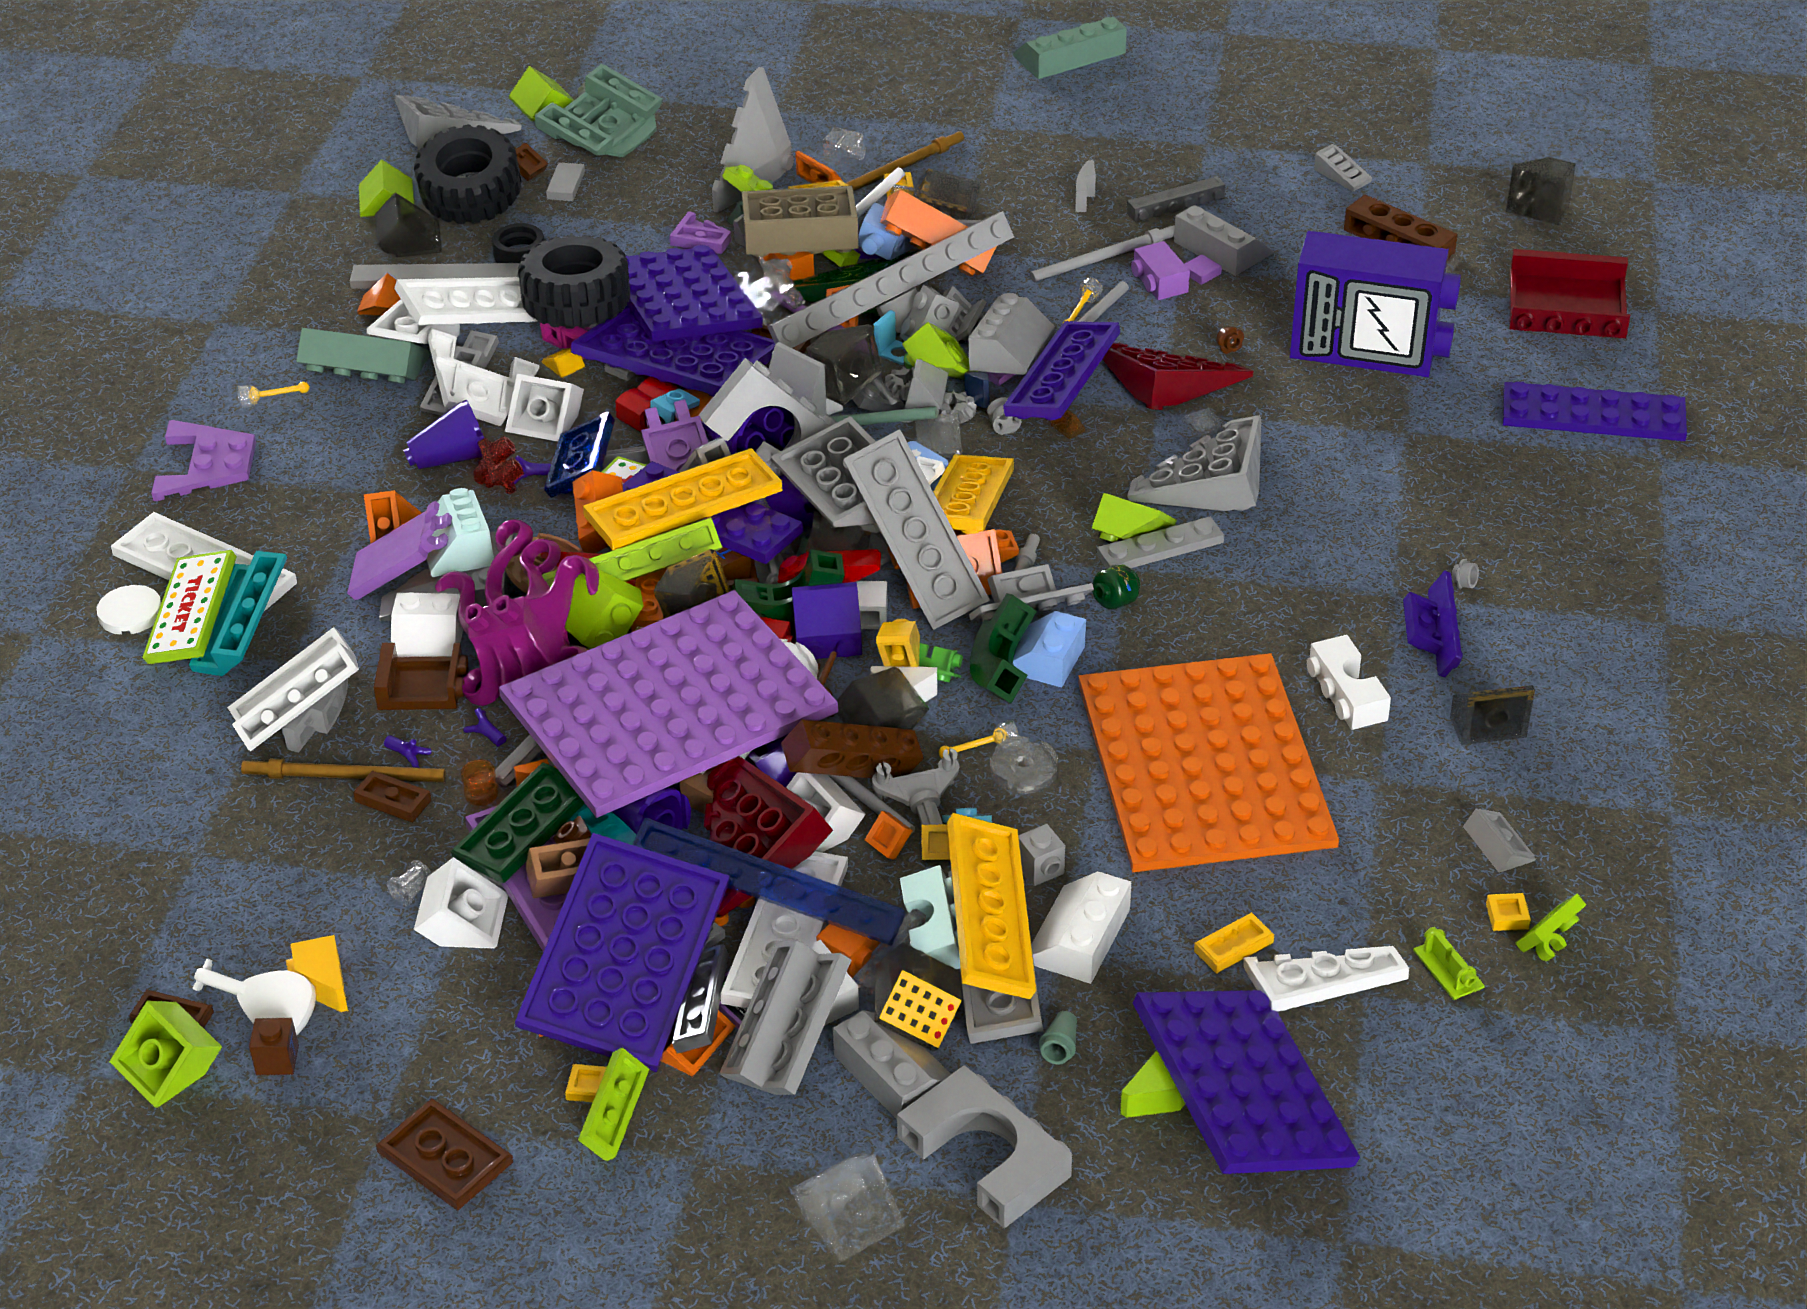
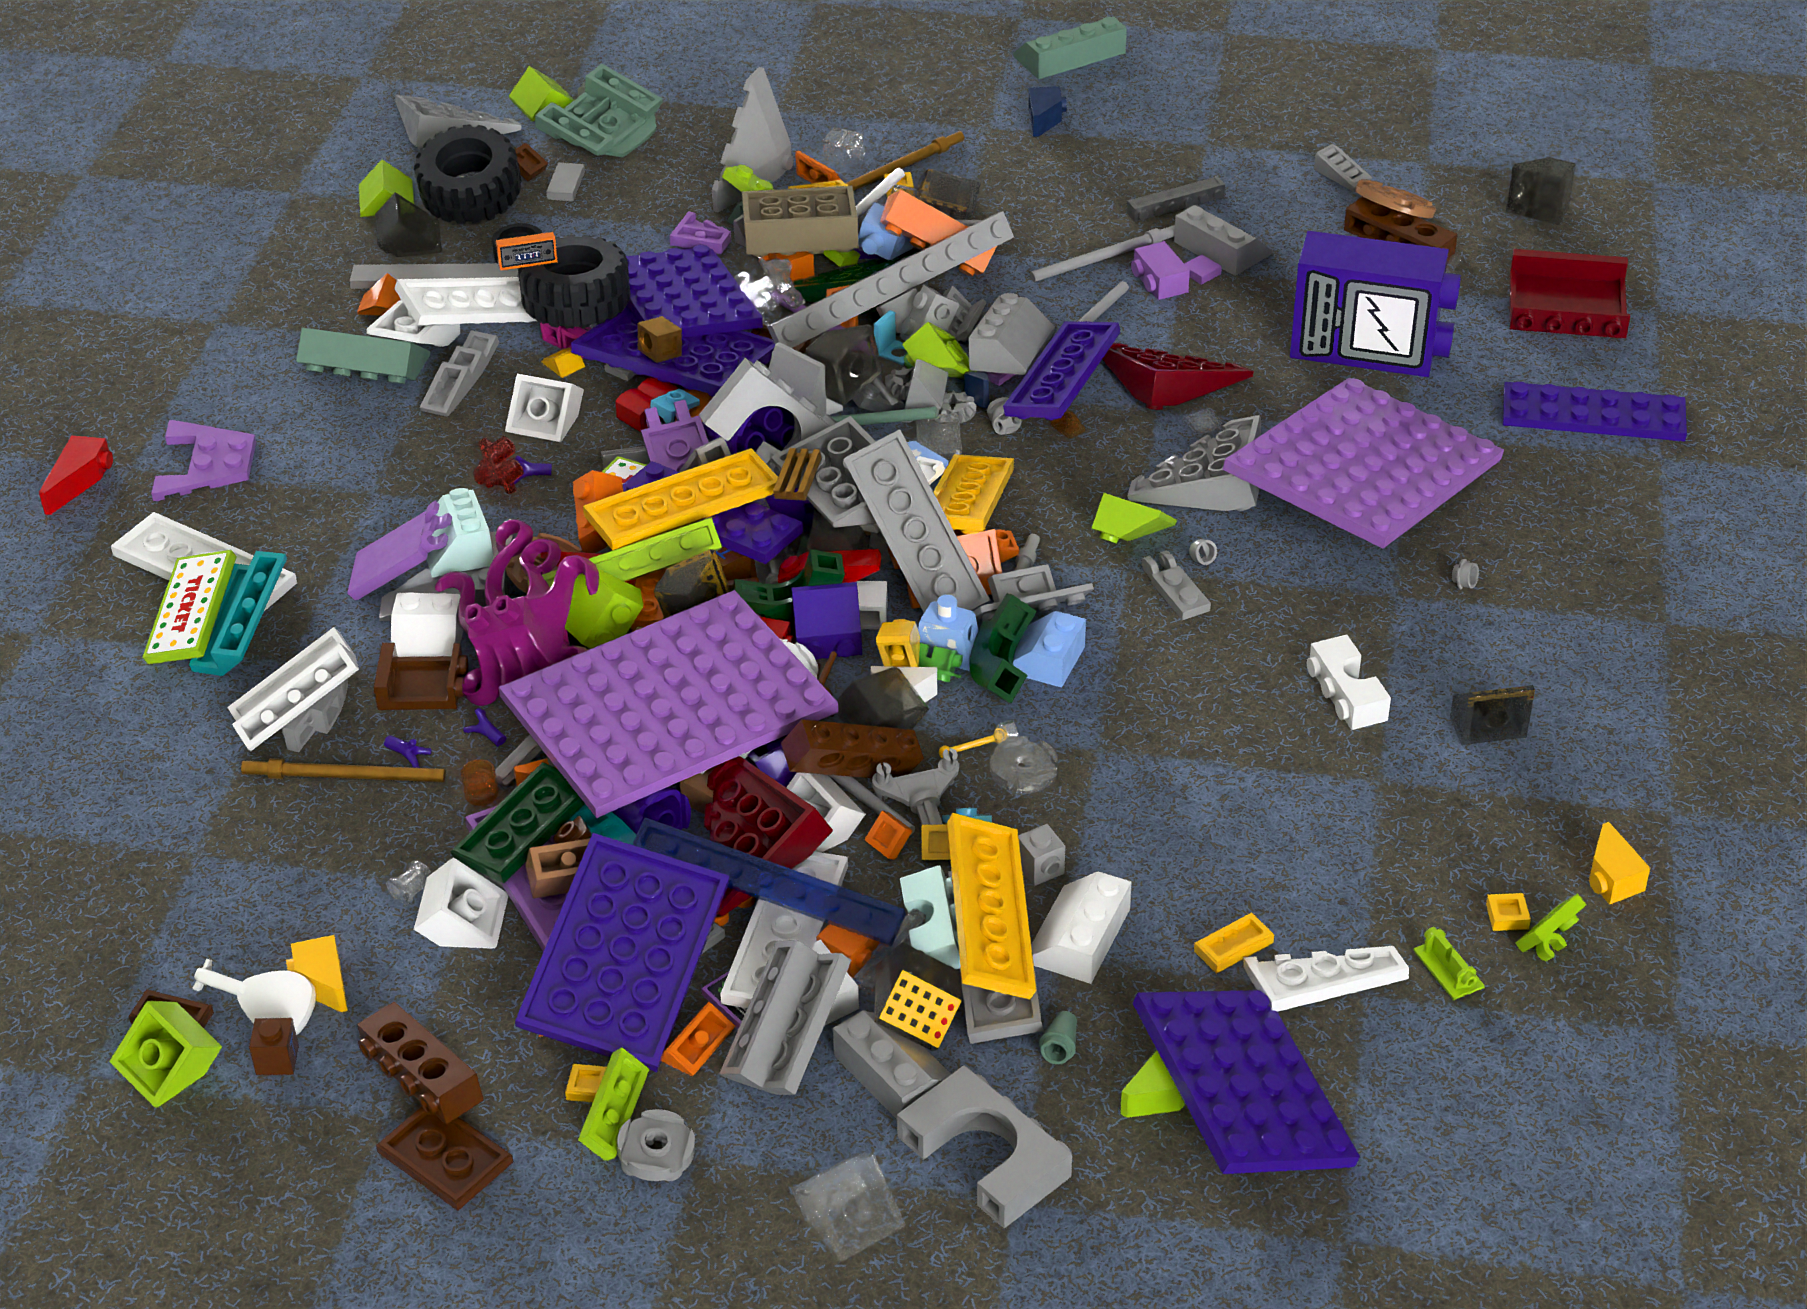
white tile [97,585,162,635] -> none
hinge [237,382,309,409] -> none
reddish brown plate [353,770,432,823] -> none
orange slope [364,490,422,543] -> none
dark purple cone [403,400,491,469] -> none
white wing [428,329,540,426] -> none
clear blue plate [544,412,615,498] -> none
flat silver tile [672,944,729,1054] -> none
clear hinge [1063,278,1103,323] -> none
light grey slope [1075,160,1096,212] -> none
orange plate [1078,653,1339,872] -> none
dark green head [1092,565,1140,609] -> none
light grey plate [1097,516,1224,568] -> none
reddish brown plate [1216,326,1244,354] -> none
dark purple bracket [1403,570,1463,677] -> none
light grey slope [1463,809,1536,872] -> none
none -> red slope [39,435,113,515]
none -> reddish brown brick [357,1001,484,1124]
none -> tile [496,232,557,271]
none -> light grey plate [617,1109,695,1181]
none -> pearl gold brick [638,316,682,363]
none -> pearl gold tile [773,448,822,501]
none -> light blue torso [918,595,979,671]
none -> dark blue slope [1028,86,1067,137]
none -> light grey hinge [1141,551,1211,620]
none -> light grey hinge [1189,539,1217,565]
none -> medium lavender plate [1222,378,1504,549]
none -> medium nougat tile [1355,179,1437,218]
none -> yellow slope [1589,822,1650,905]

